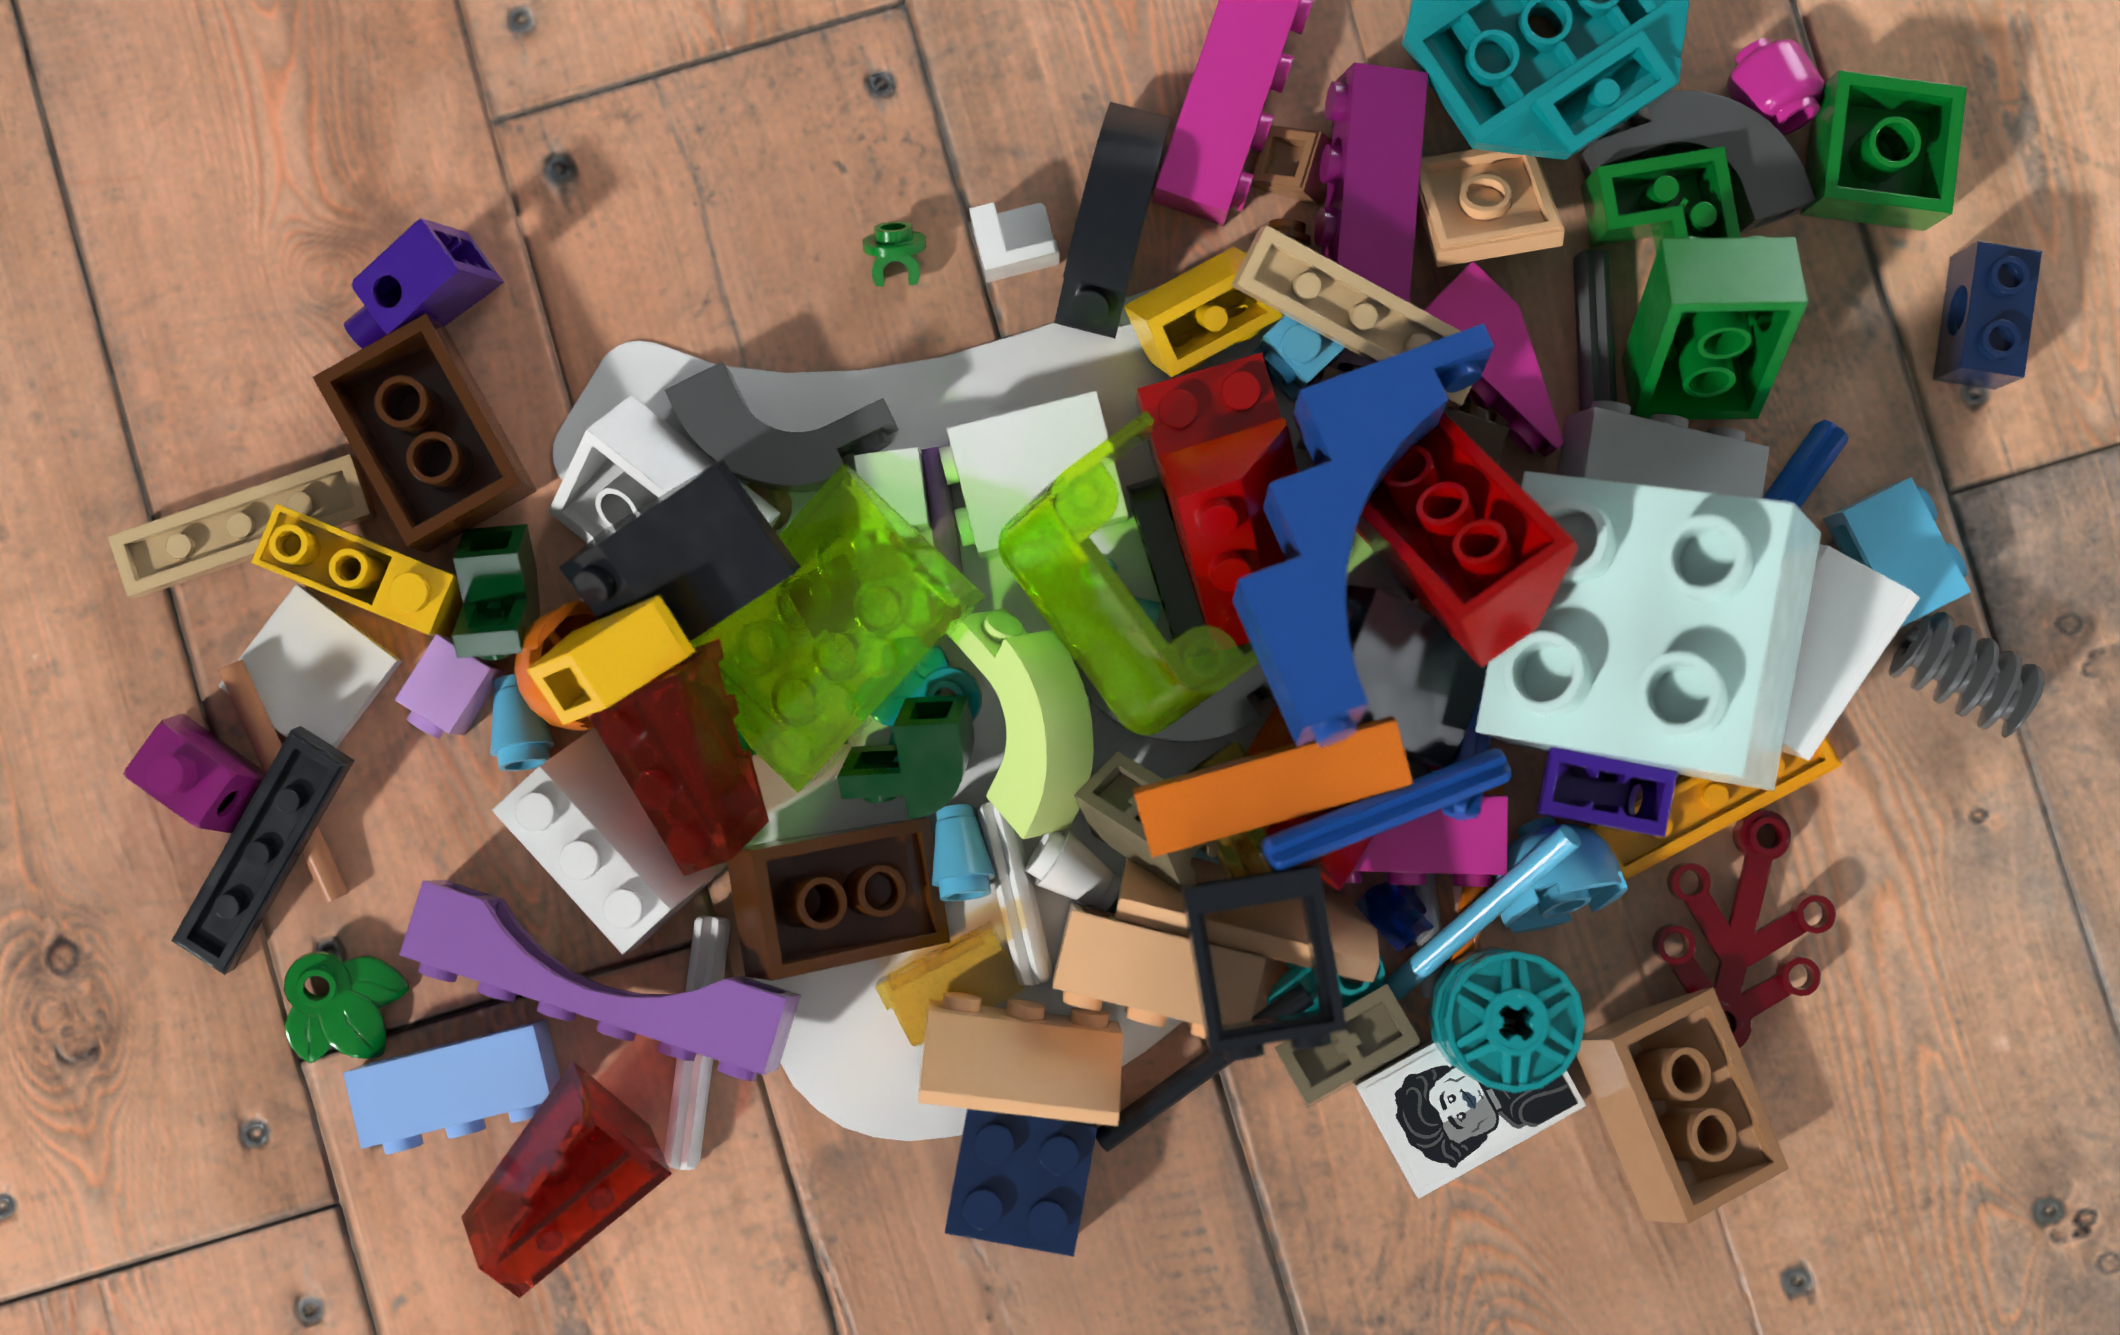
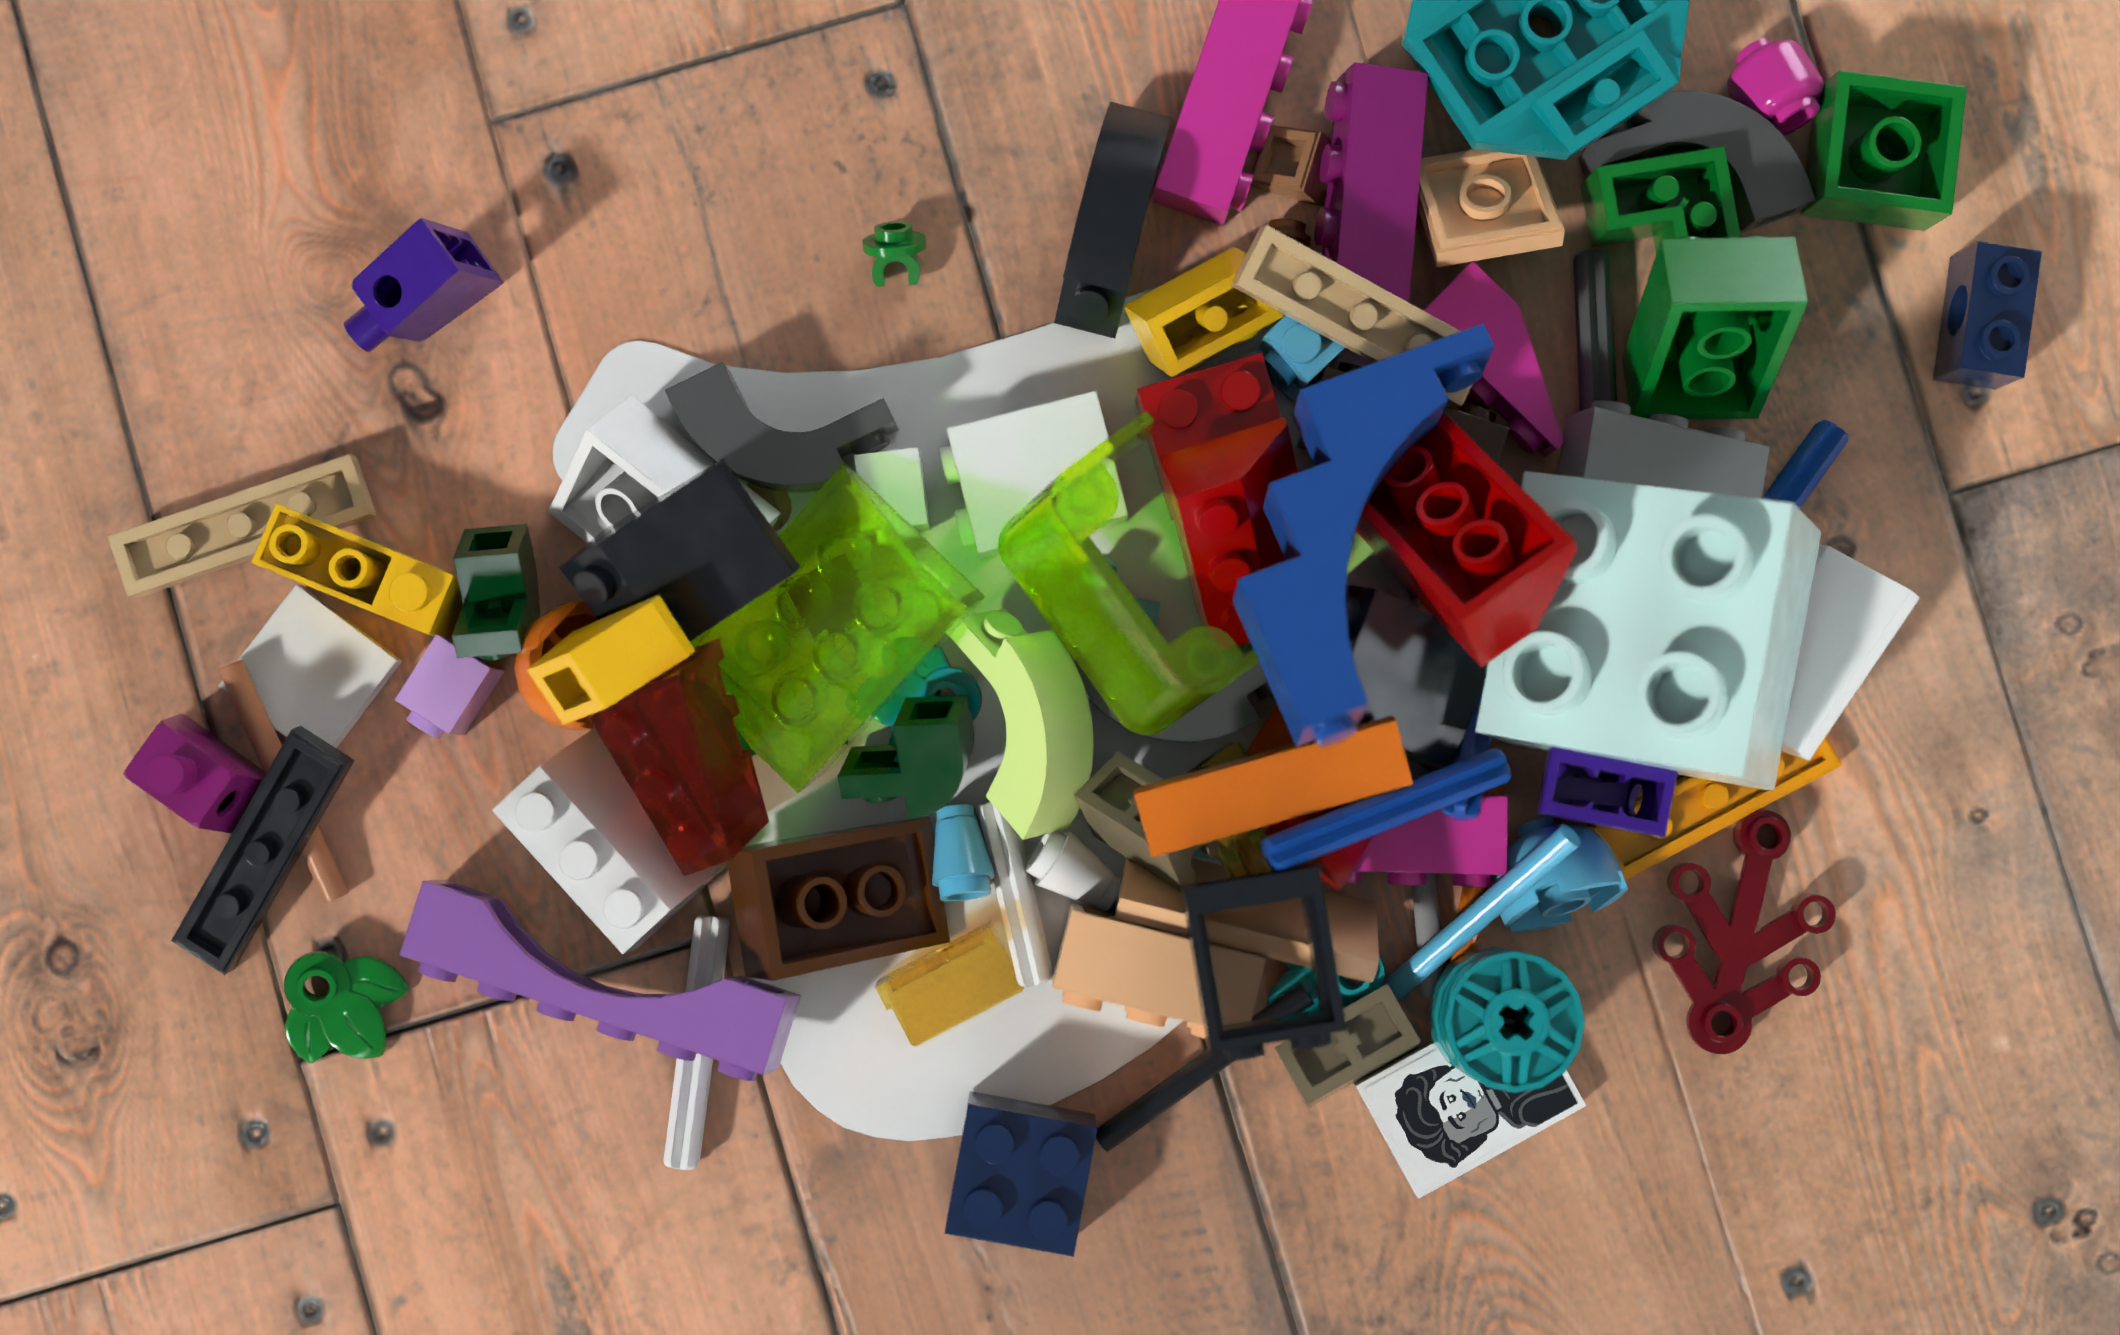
reddish brown brick [313,313,537,553] -> none
light blue brick [343,1019,564,1154] -> none
clear red wedge [461,1061,672,1298] -> none
medium azure cone [490,674,555,771] -> none
light nougat slope [918,992,1123,1126] -> none
medium lavender bar [921,447,968,638] -> none
white panel [969,202,1060,283] -> none
black beam [1126,477,1212,662] -> none
clear blue plate [1355,882,1434,952] -> none
medium nougat slope [1577,988,1789,1224] -> none
medium azure brick [1823,477,1971,627] -> none
dark grey piece [1888,612,2045,738] -> none

